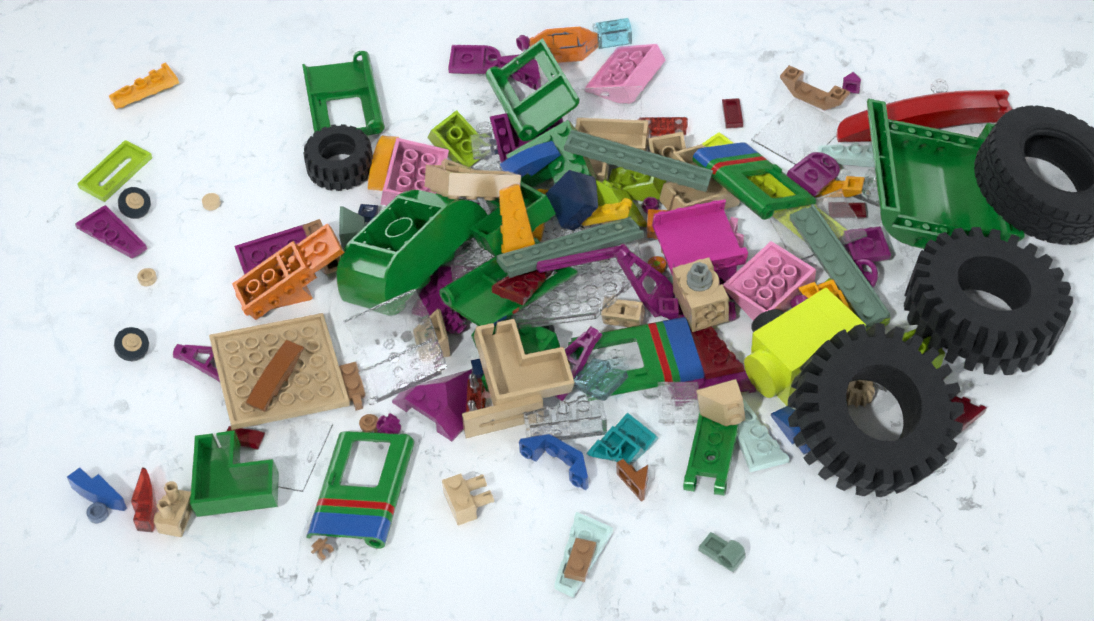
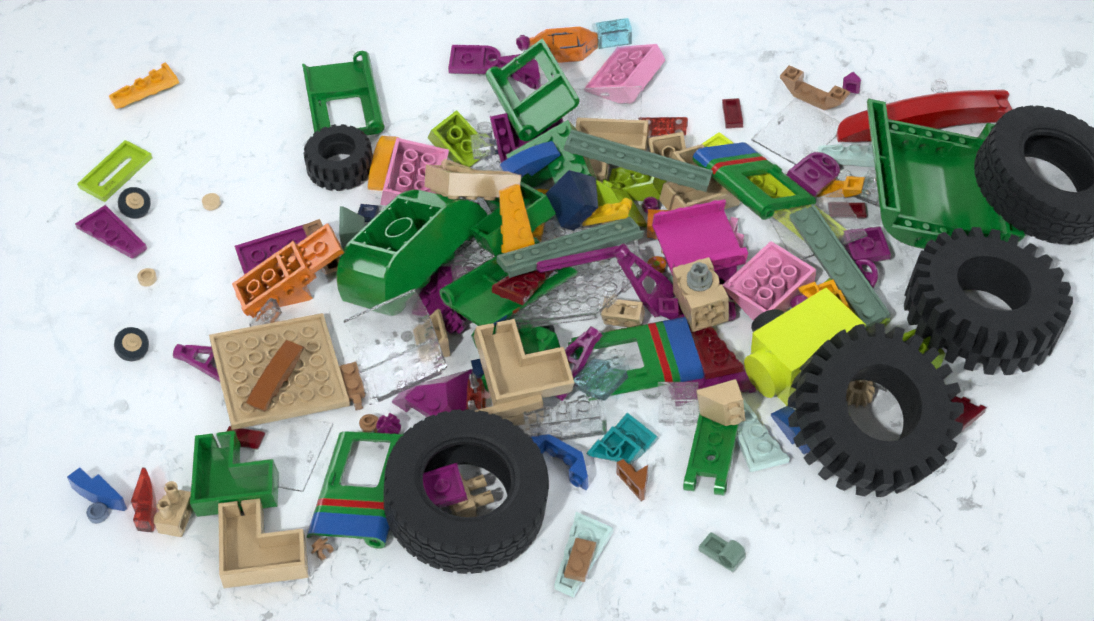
none -> tan piece [218,498,308,588]
none -> clear slope [249,298,282,327]
none -> black tyre [383,409,549,574]
none -> magenta tile [423,463,468,508]

